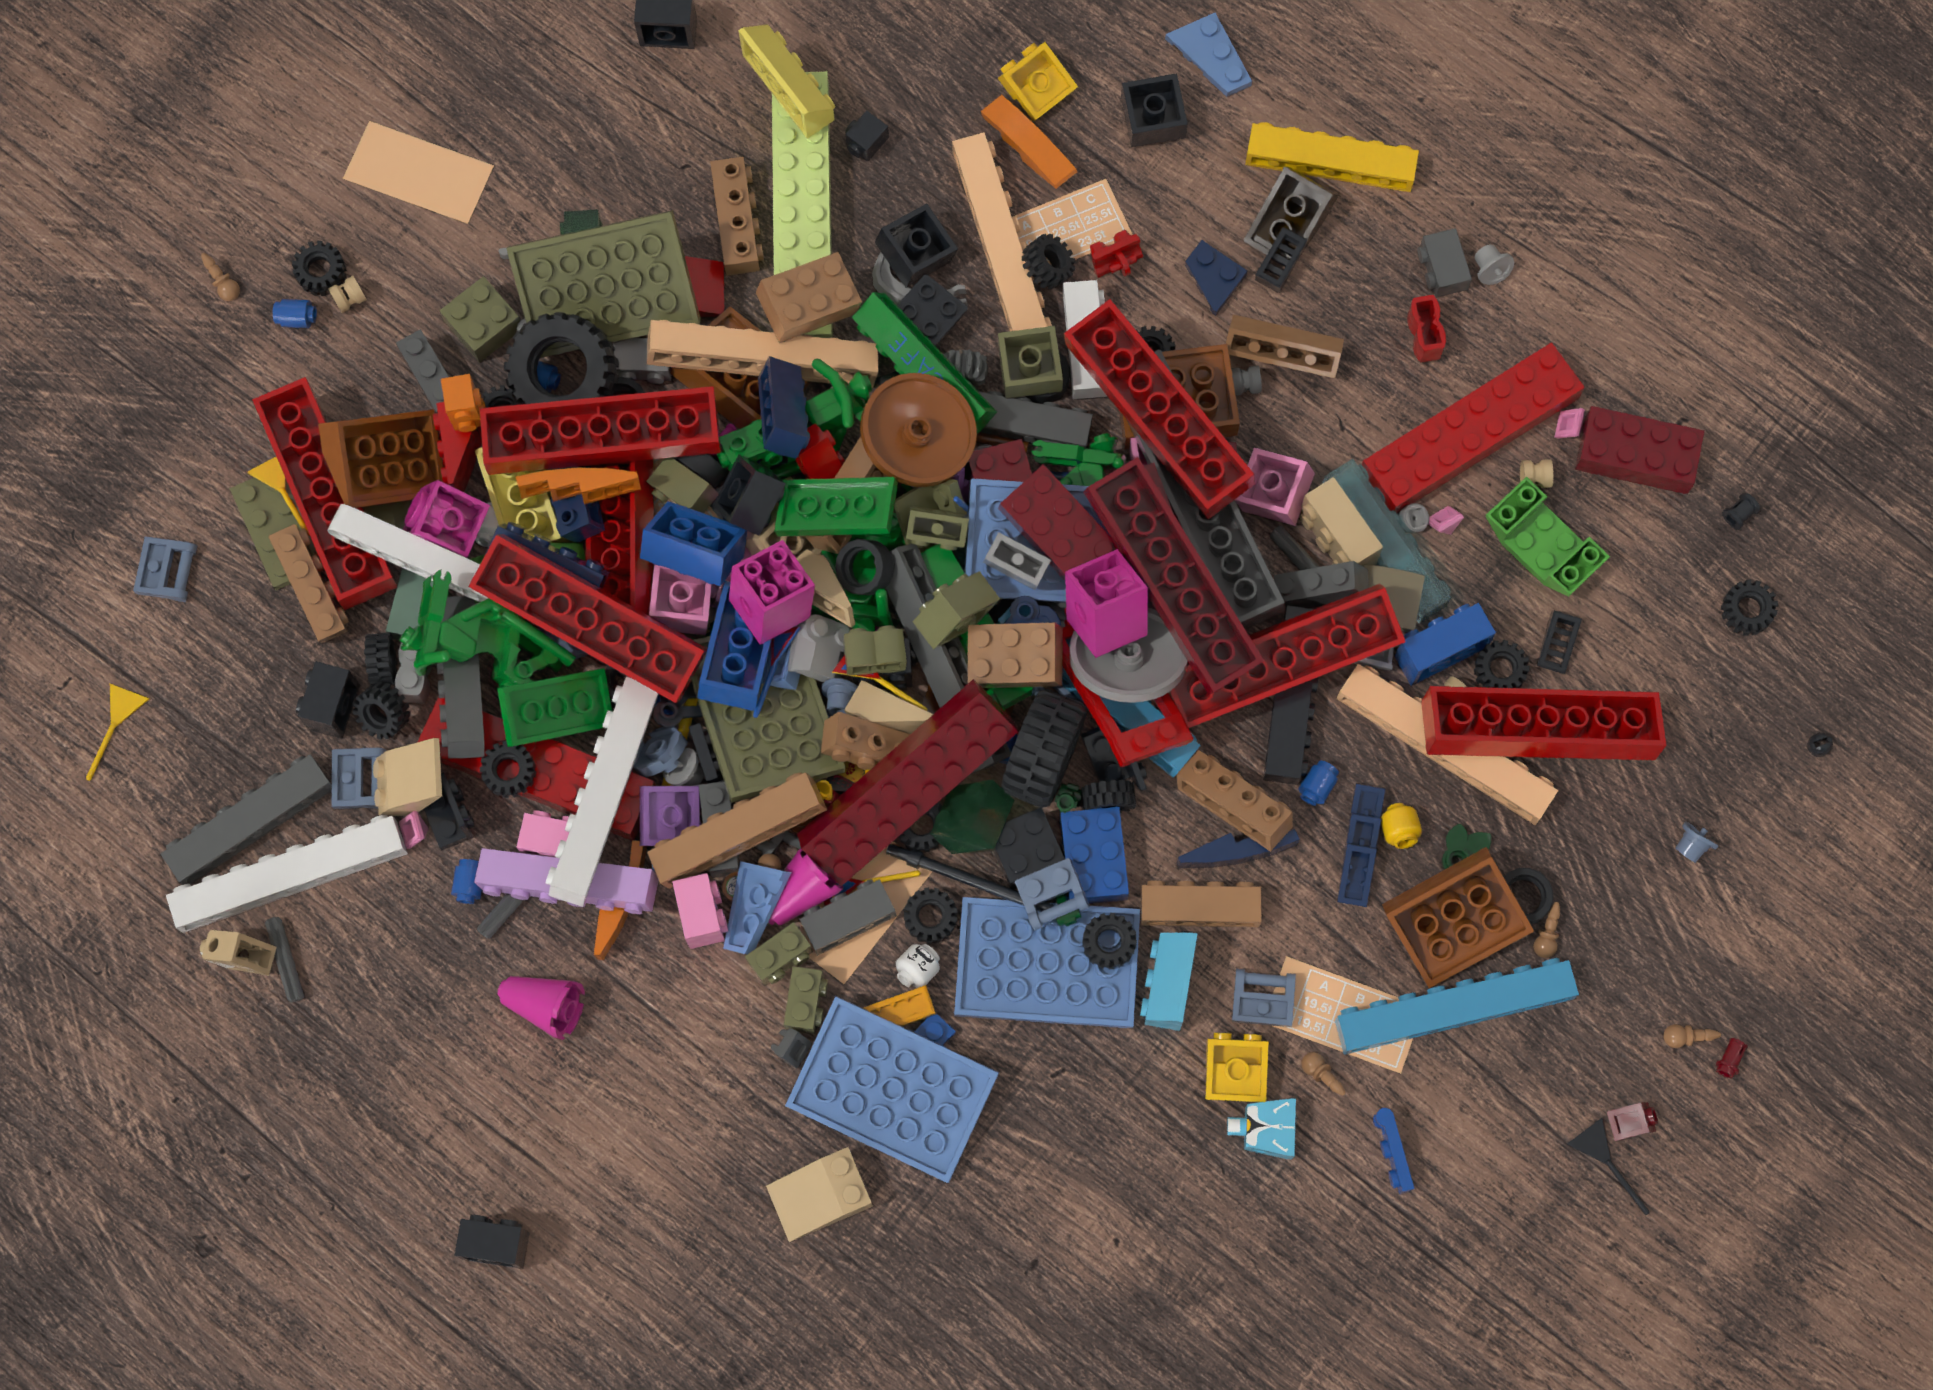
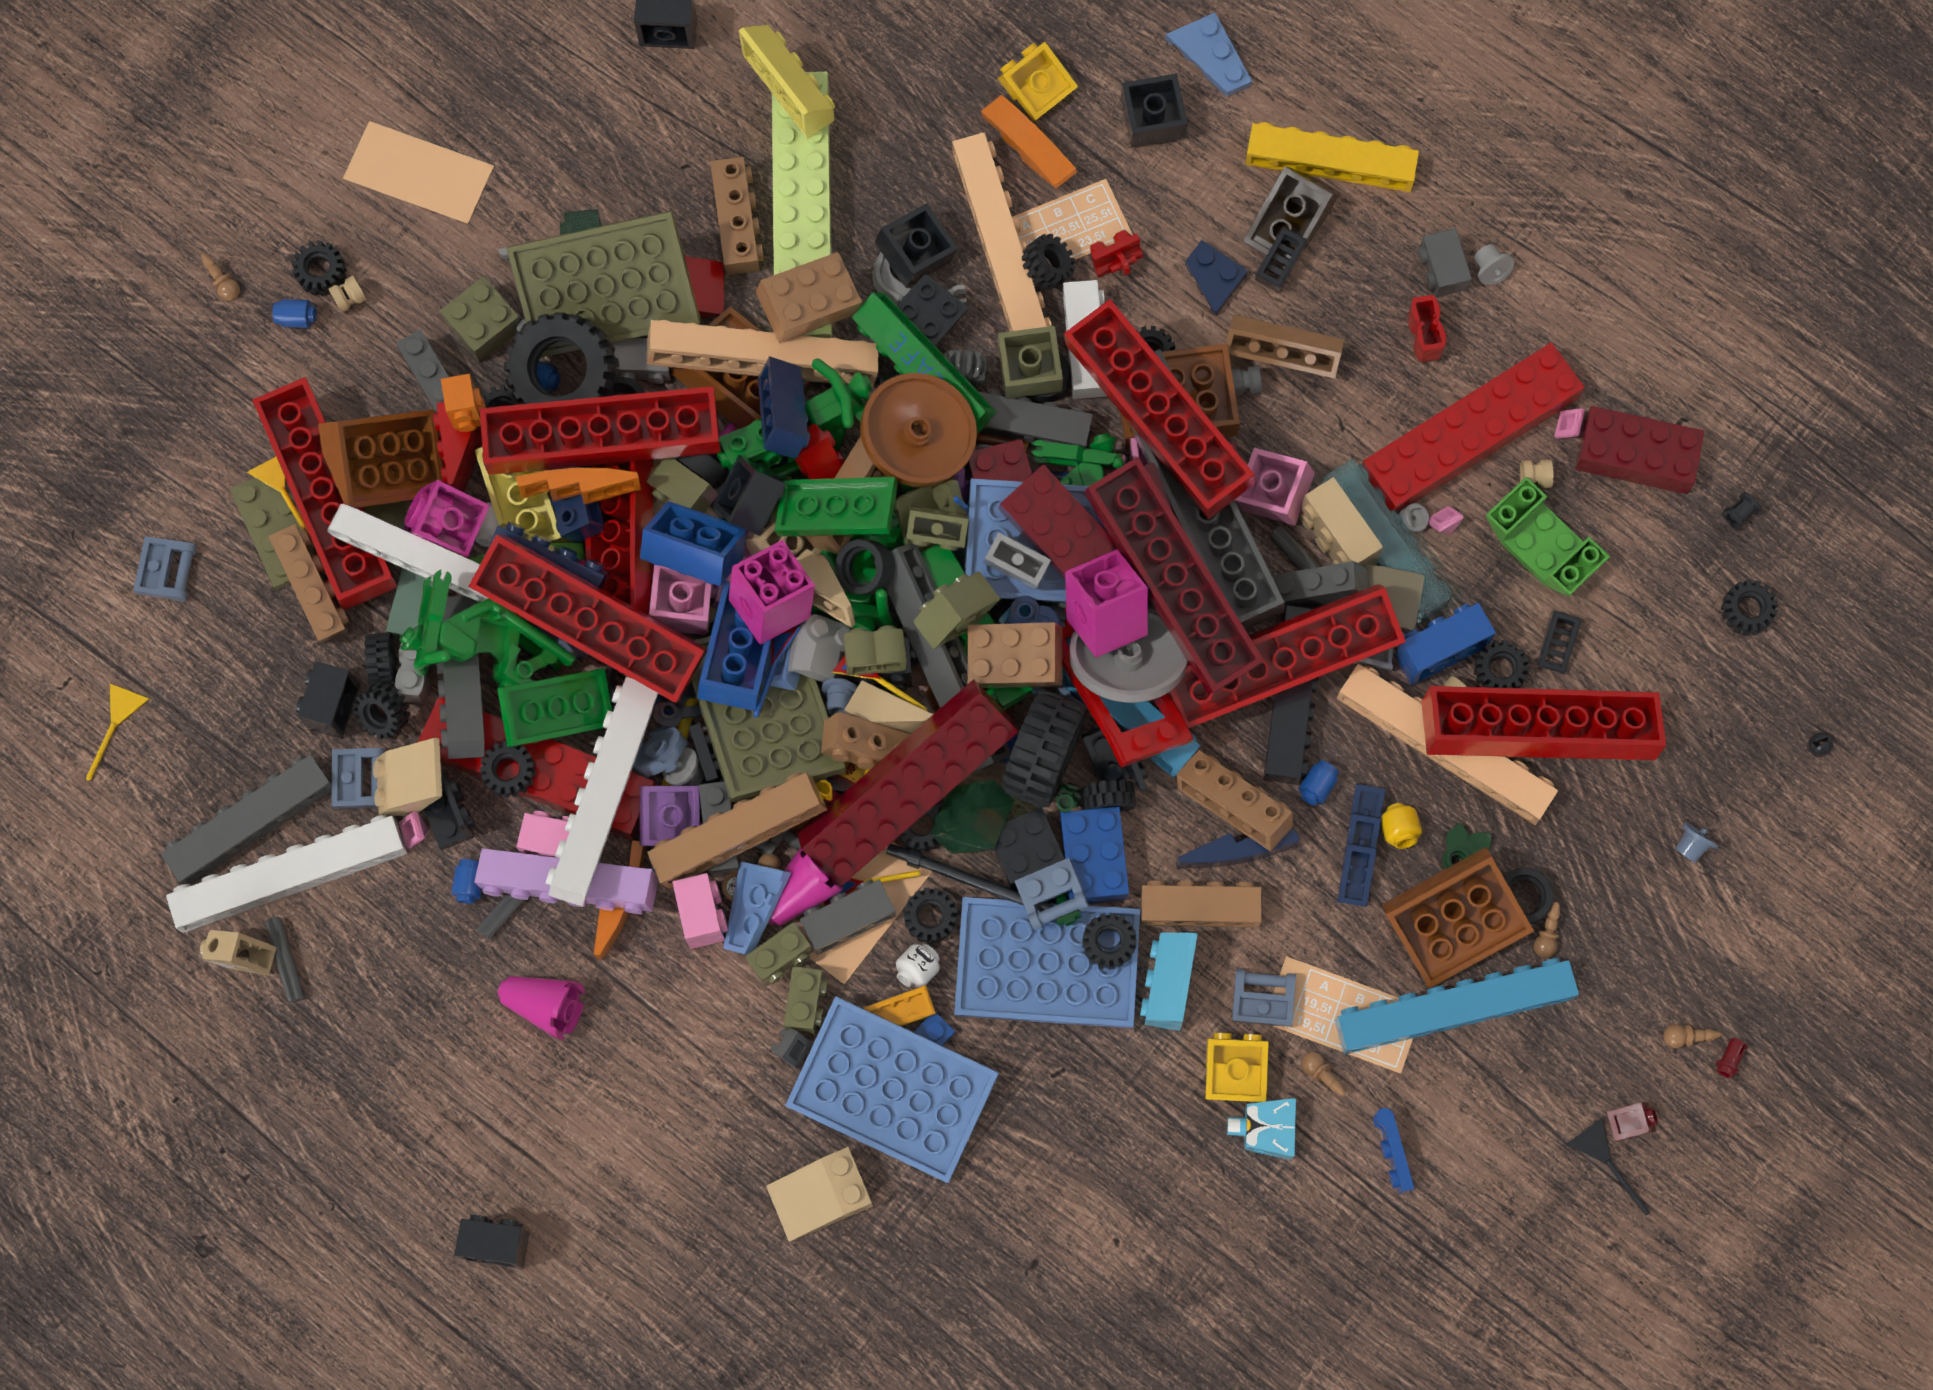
black brick [845,110,889,161] -> none

